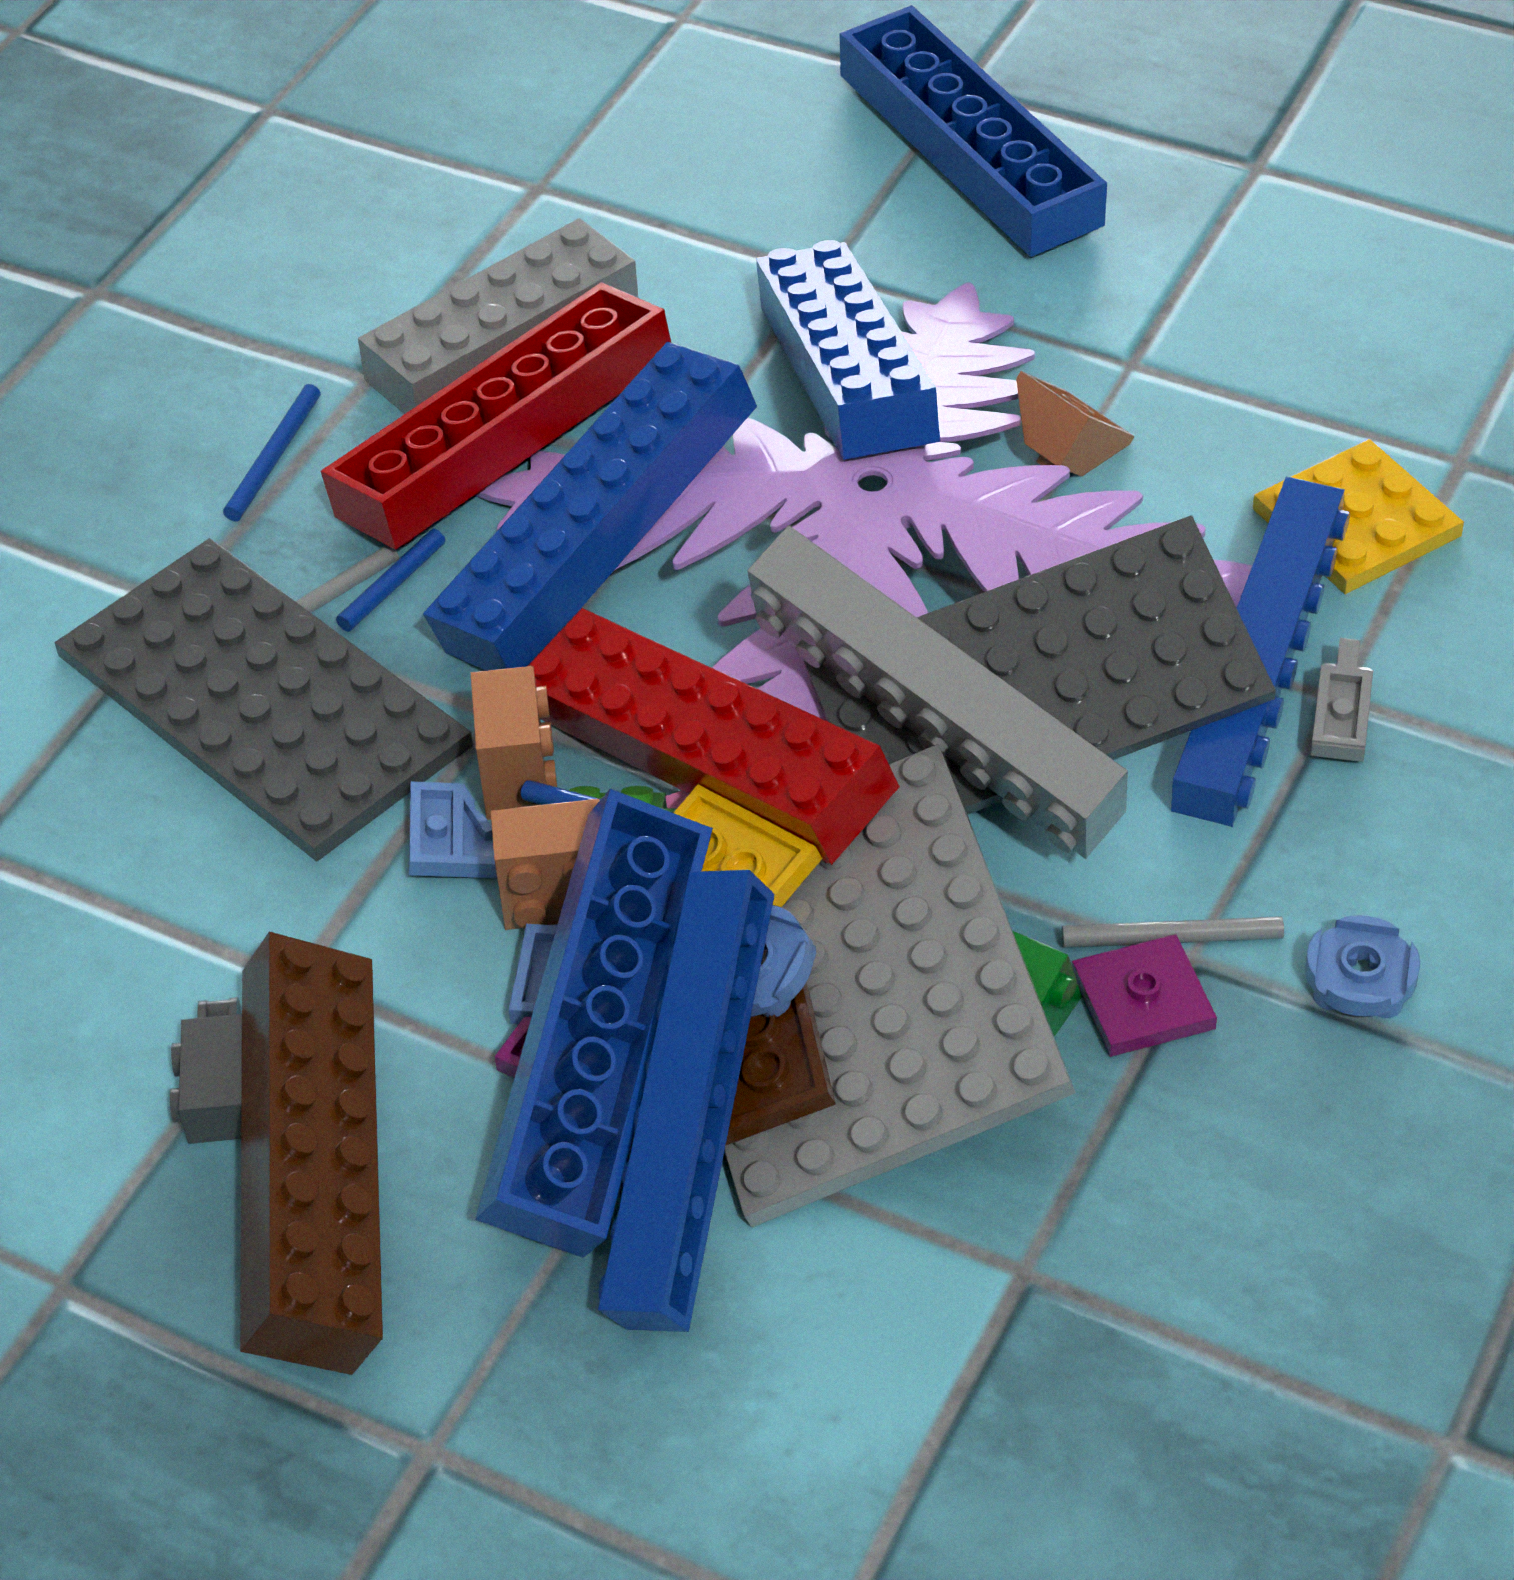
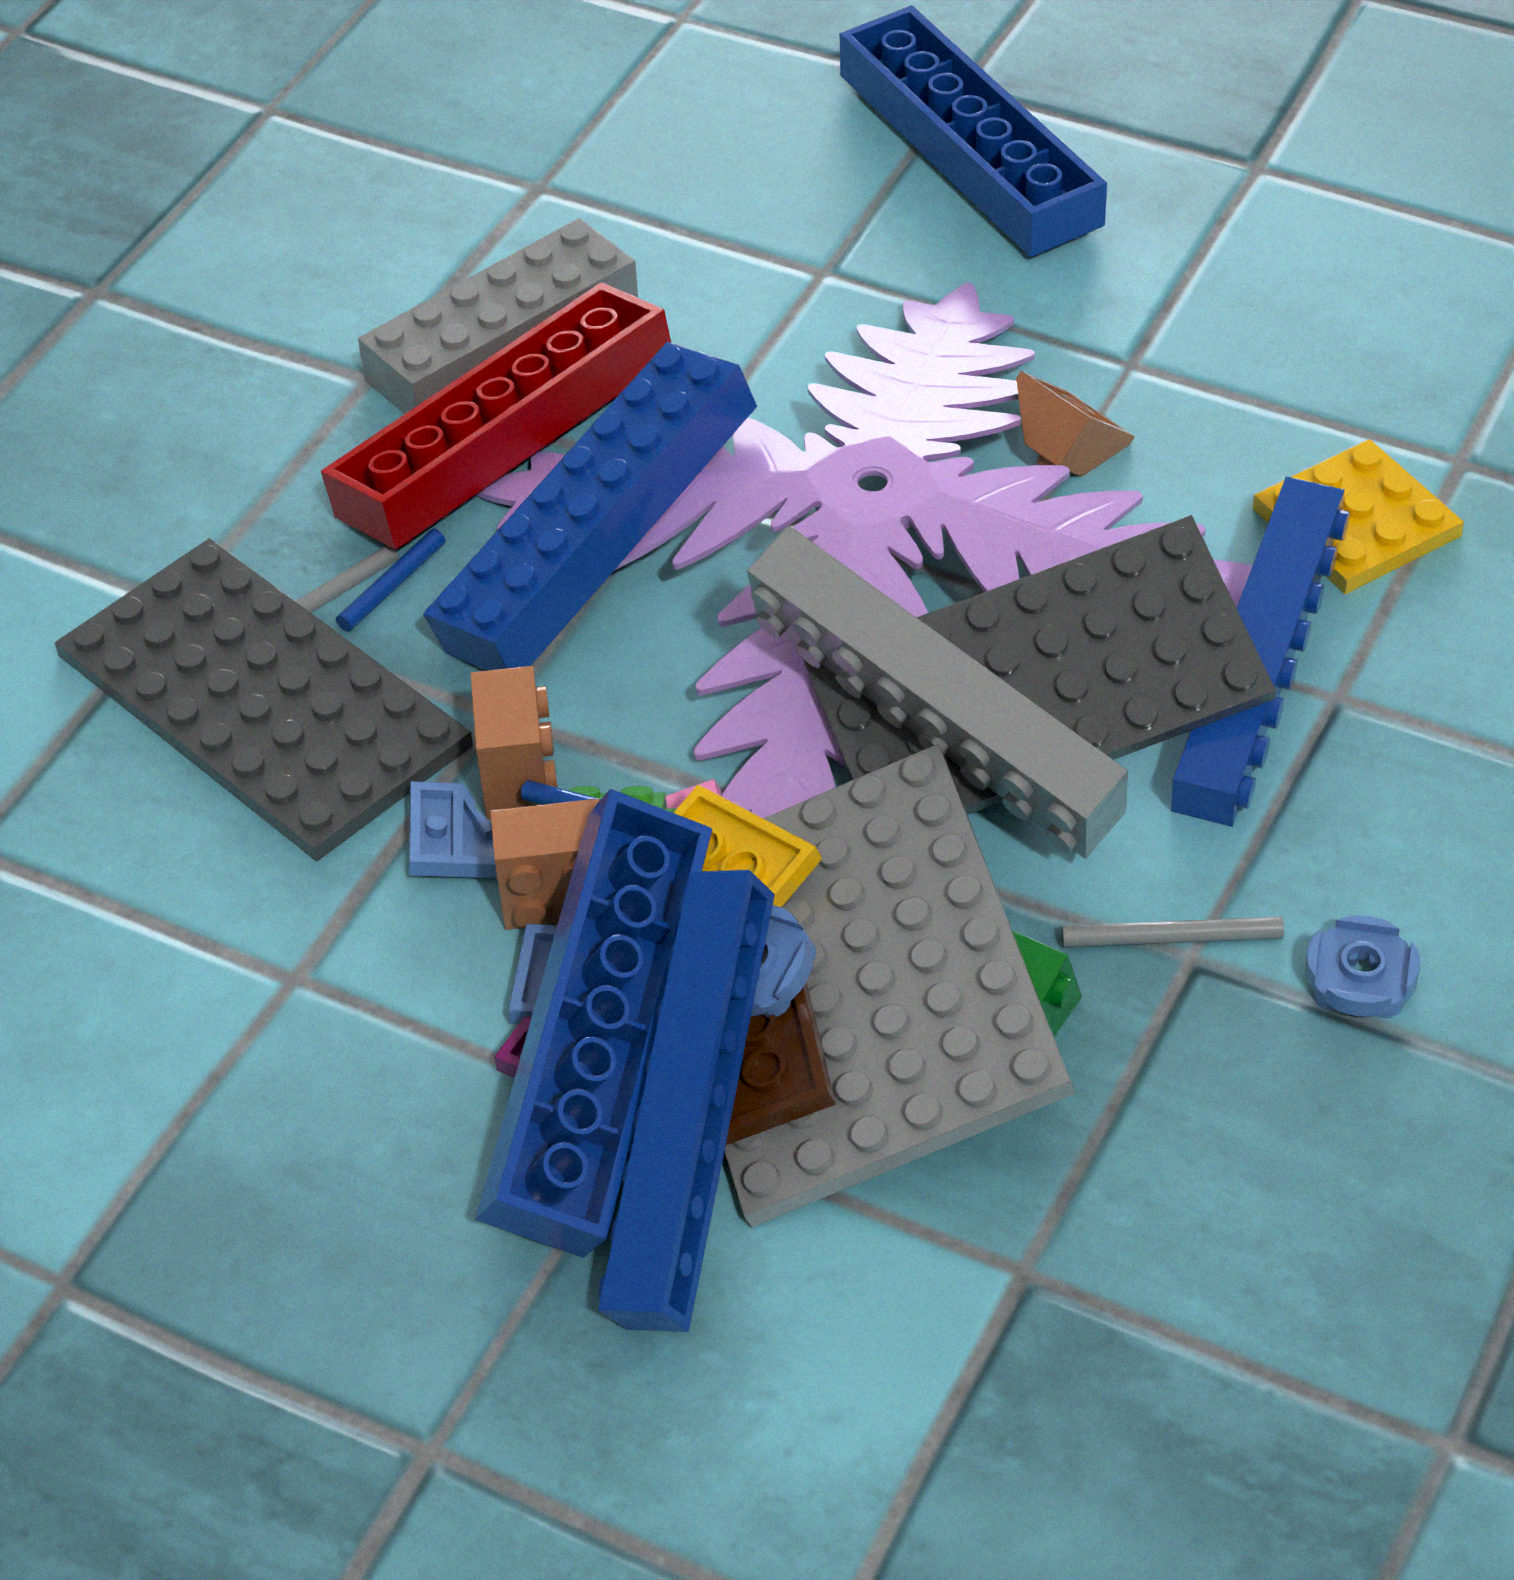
dark grey brick [170,997,242,1144] -> none
blue bar [223,384,321,521] -> none
reddish brown brick [240,931,383,1375] -> none
red brick [528,608,900,865] -> none
blue brick [756,240,940,460] -> none
magenta plate [1072,934,1217,1057] -> none
light grey hinge [1310,638,1373,762] -> none

